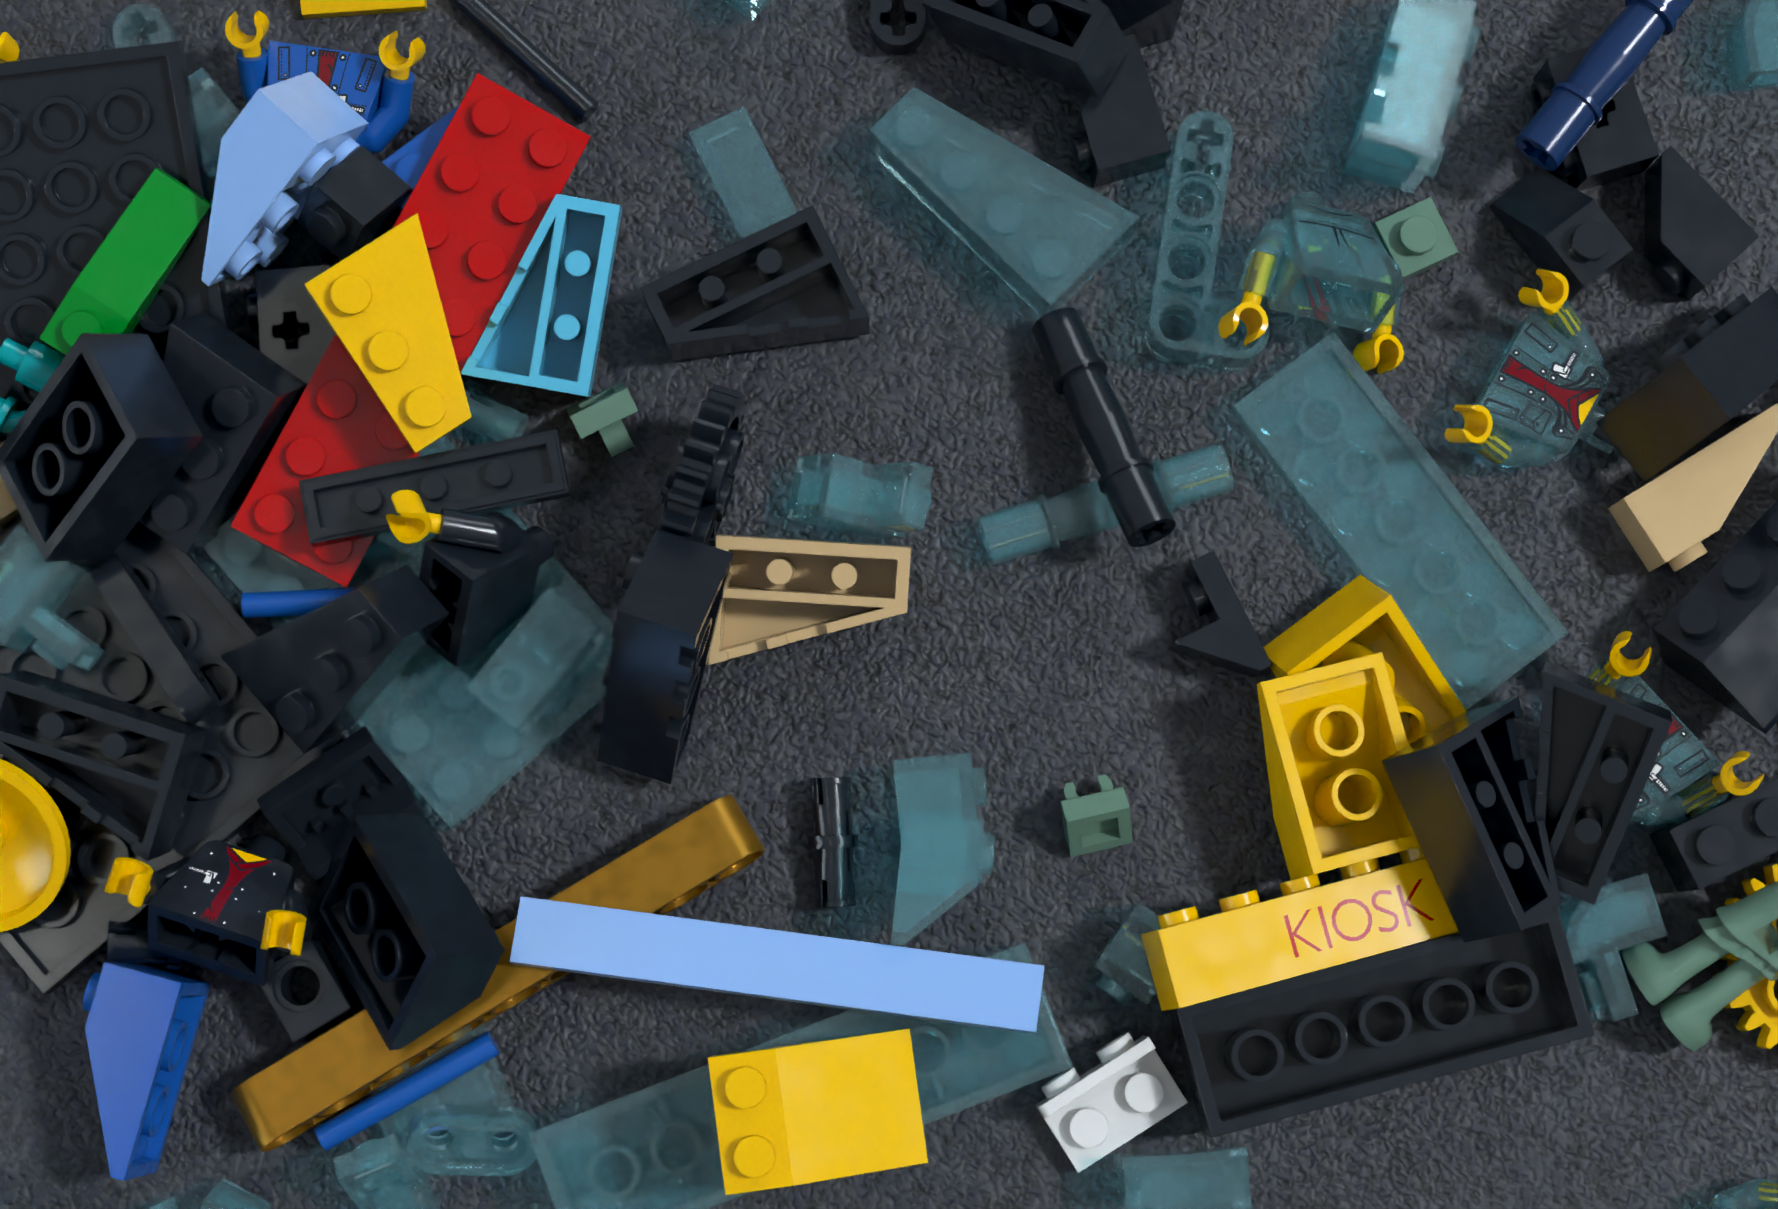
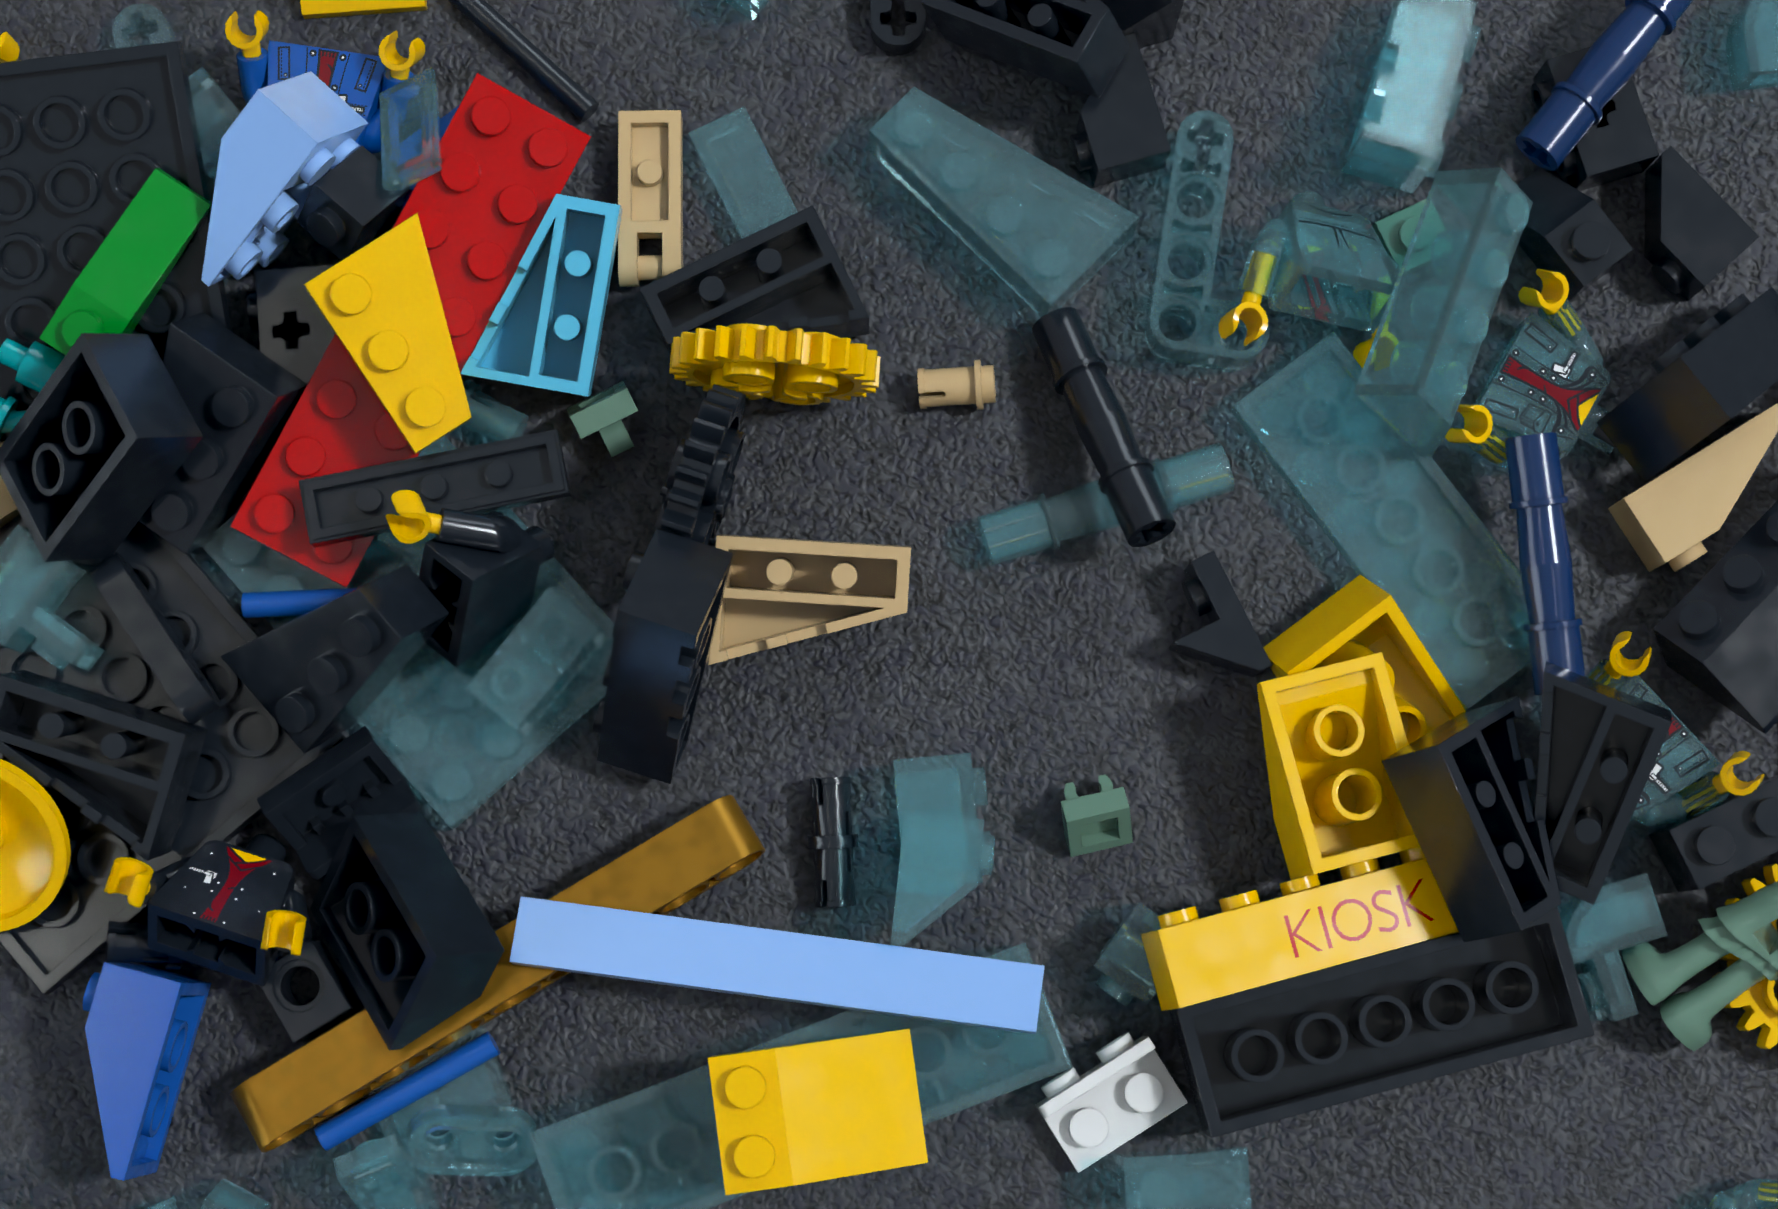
clear light blue brick [787,453,934,539] -> none
none -> clear light blue tile [379,67,442,190]
none -> tan plate [618,110,684,287]
none -> yellow gear [669,324,881,405]
none -> tan pin [917,359,996,410]
none -> clear light blue slope [1354,167,1533,457]
none -> dark blue piece [1504,432,1586,695]

